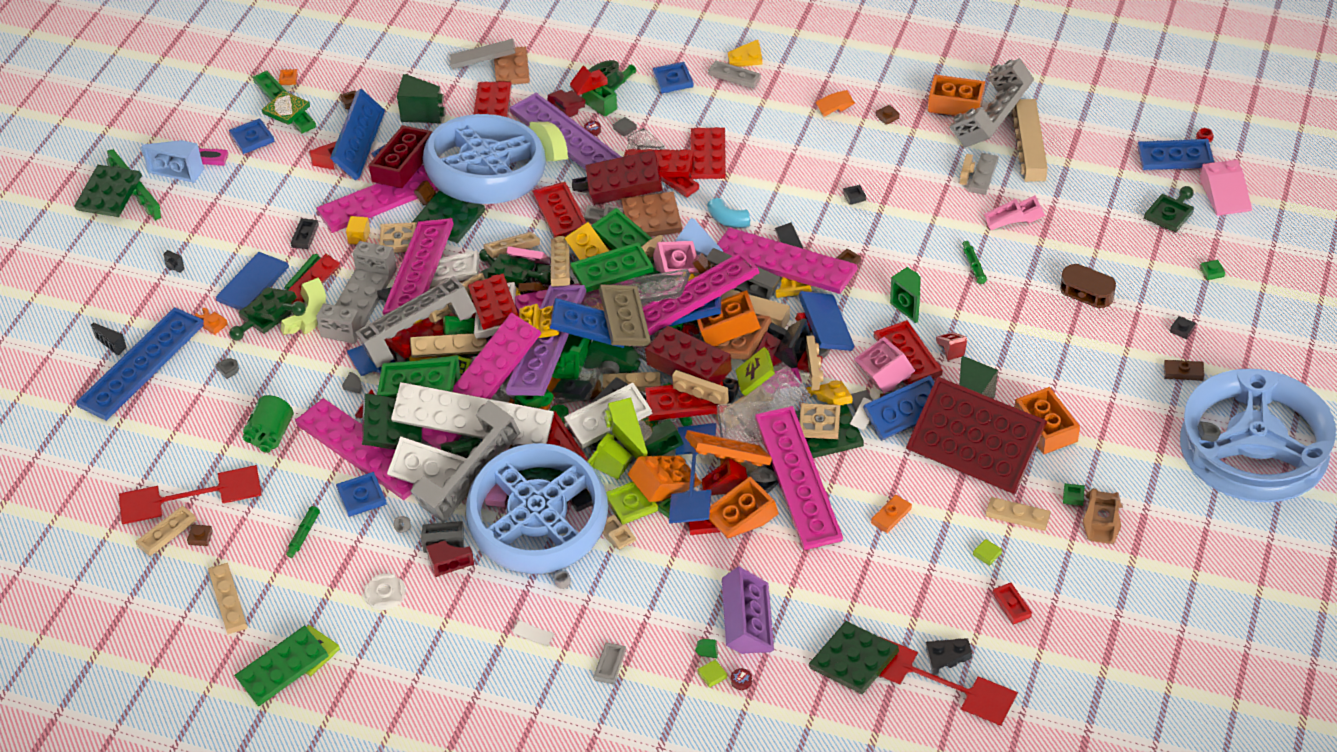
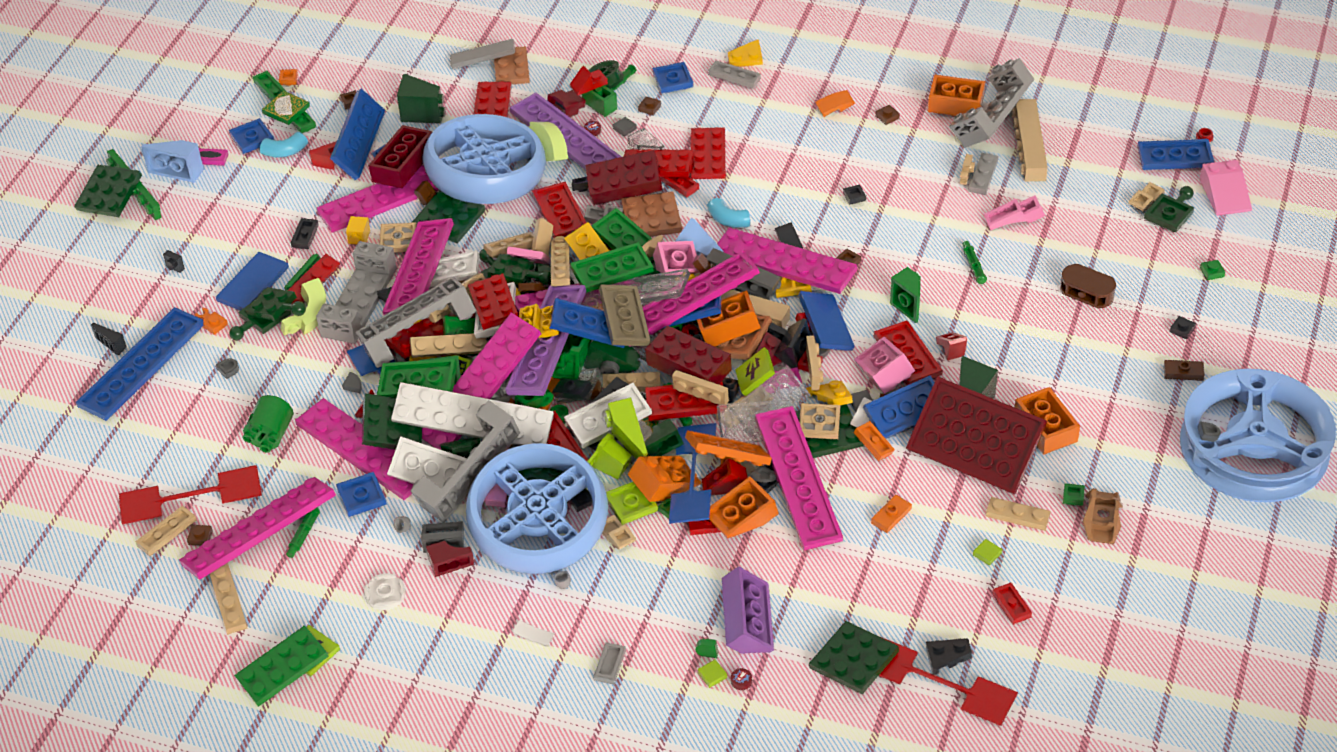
none -> dark pink plate [179,477,336,580]
none -> medium azure cylinder [260,132,308,158]
none -> tan slope [531,218,553,256]
none -> reddish brown plate [638,96,661,116]
none -> orange plate [854,421,895,461]
none -> tan slope [1128,182,1165,212]

